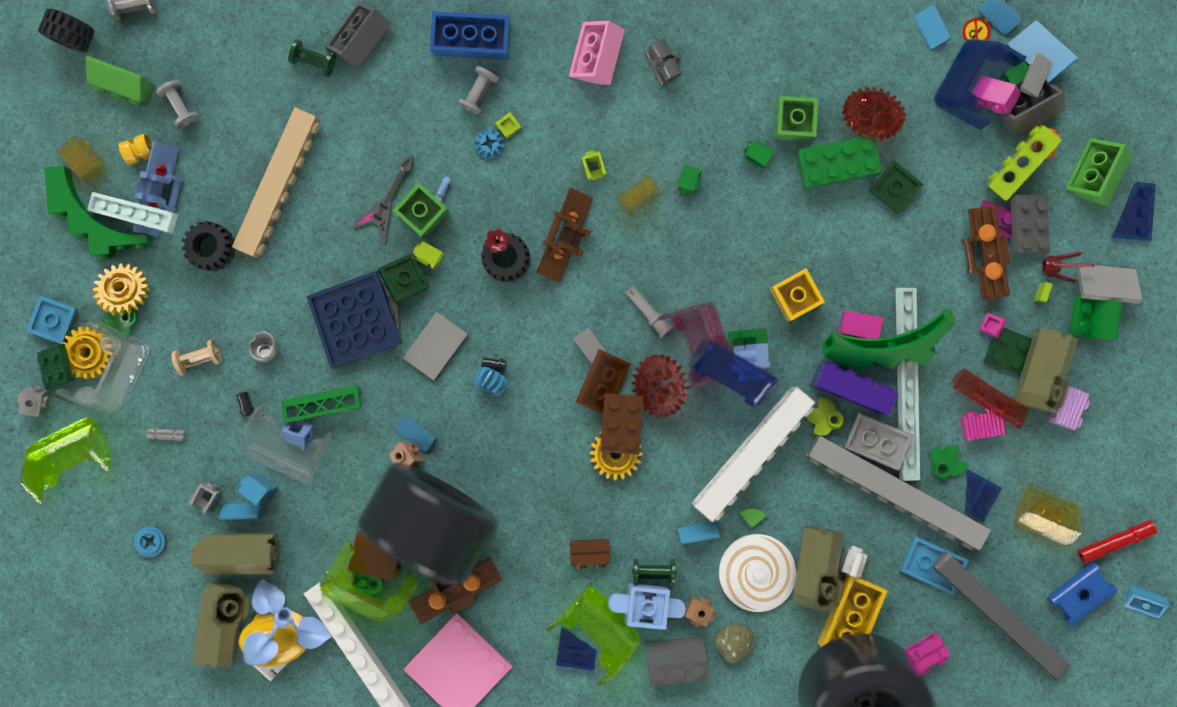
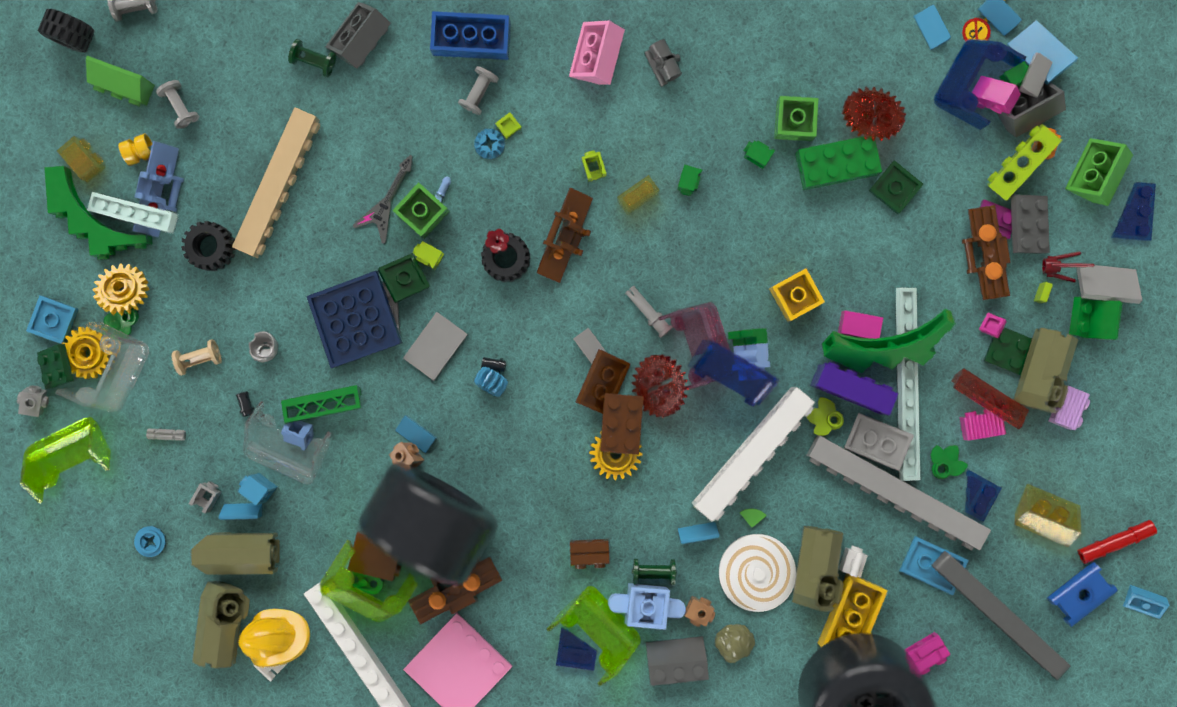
light blue plant [243,579,332,665] -> none

